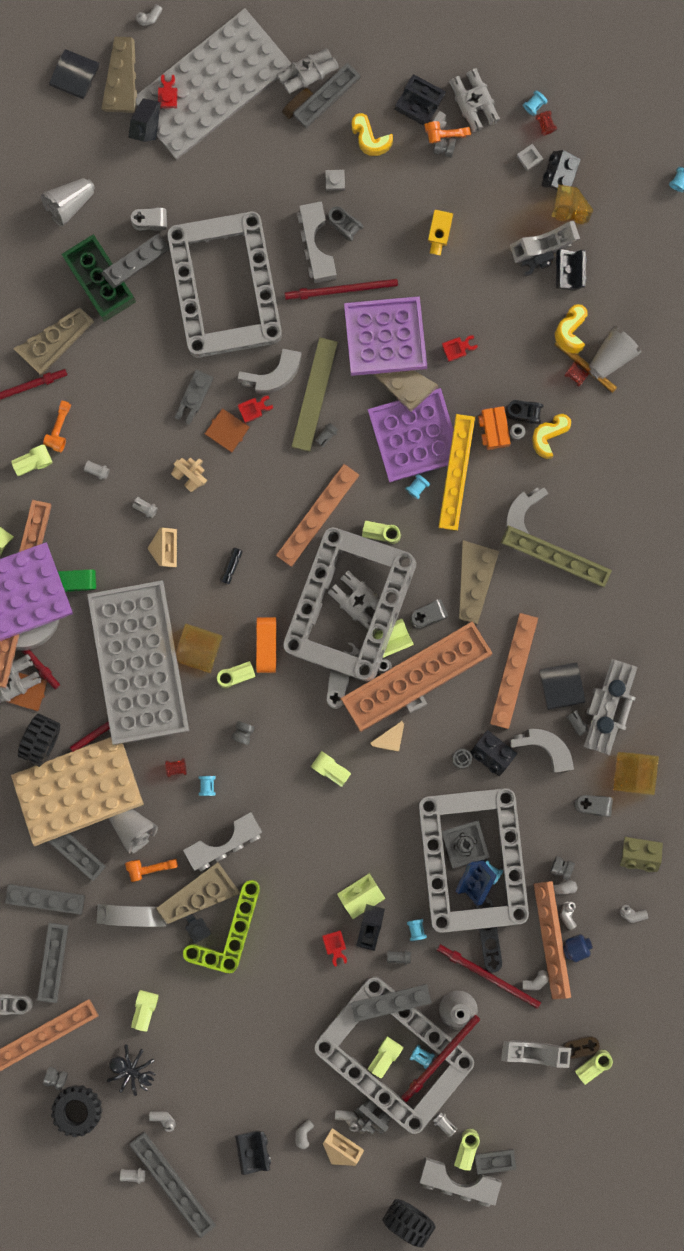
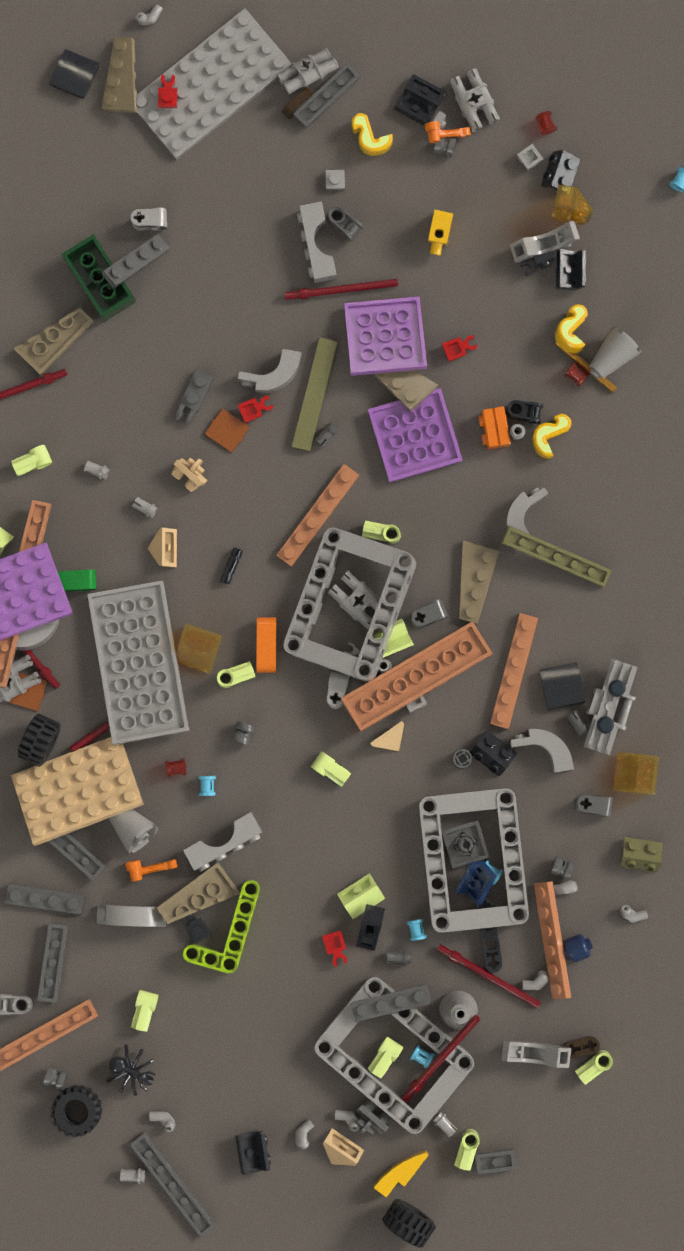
light grey cone [41,178,95,226] -> none
orange brick [43,400,71,453] -> none
black slope [128,98,161,142] -> none
light grey beam [168,211,282,358] -> none
medium azure bush [405,474,430,499] -> none
light grey arch [419,1157,502,1207] -> none
yellow tile [438,414,475,531] -> none
medium azure bush [523,90,548,116] -> none
light grey arm [560,901,577,931] -> none
none -> yellow slope [374,1150,428,1197]

